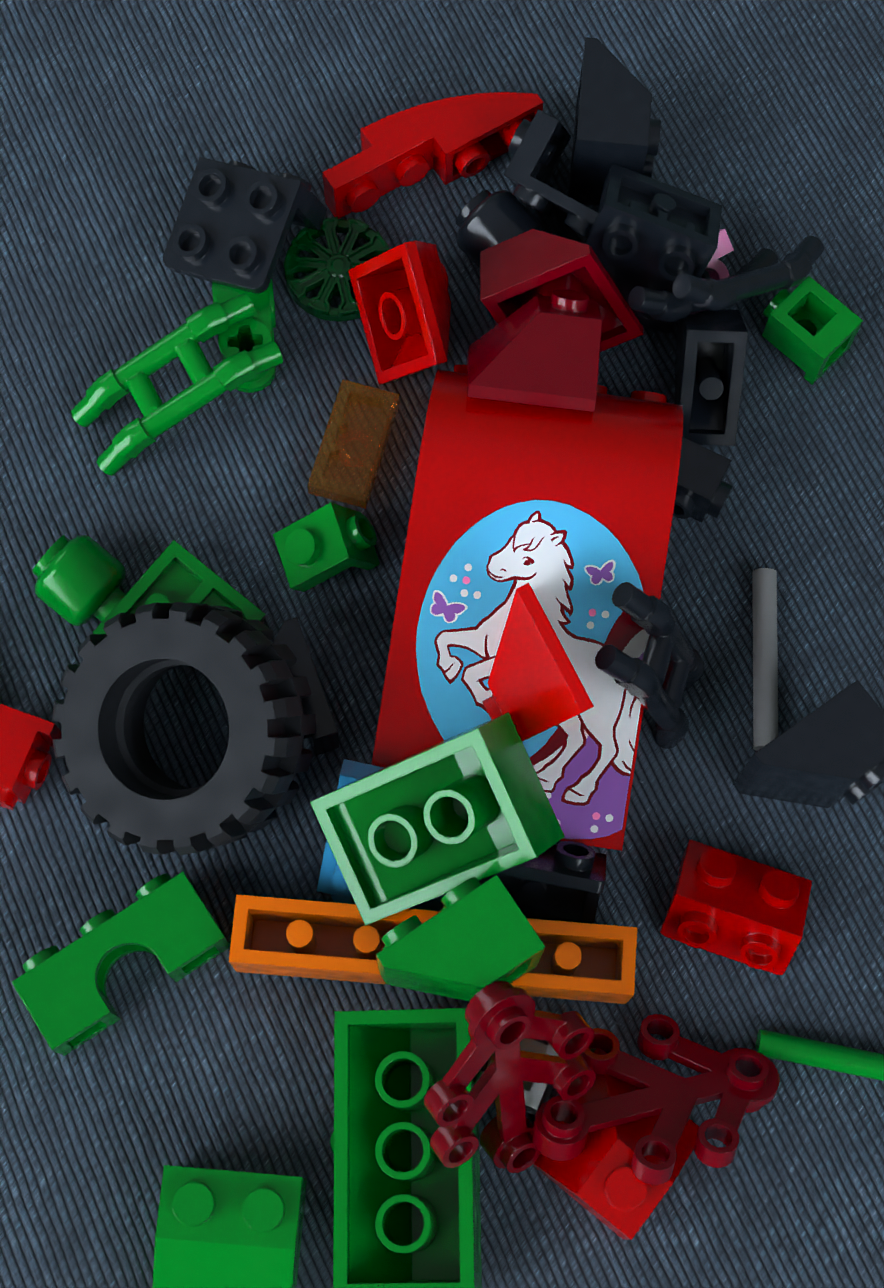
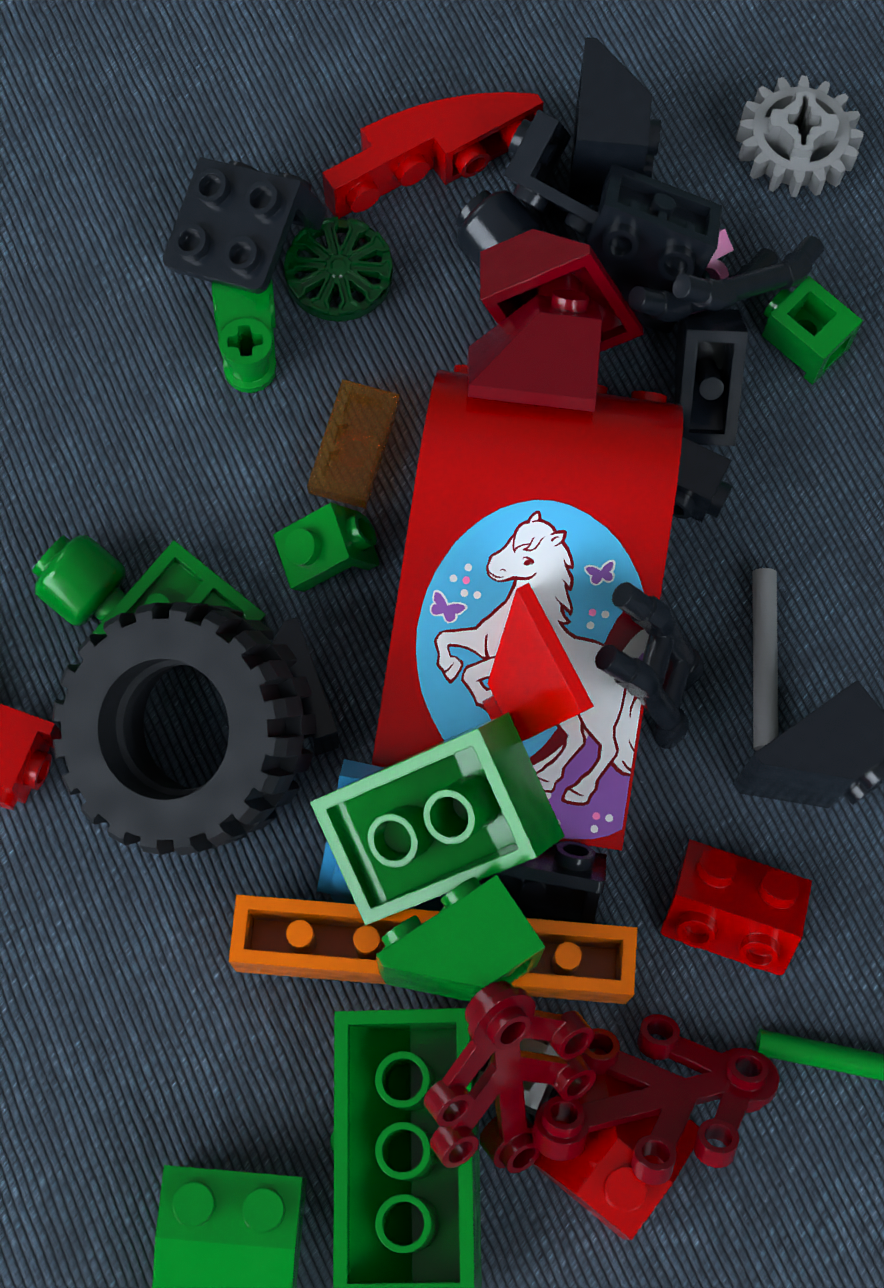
green arch [11,871,230,1056] -> none
green piece [71,293,283,476] -> none
red slope [348,240,451,385] -> none
none -> light grey gear [736,75,864,197]

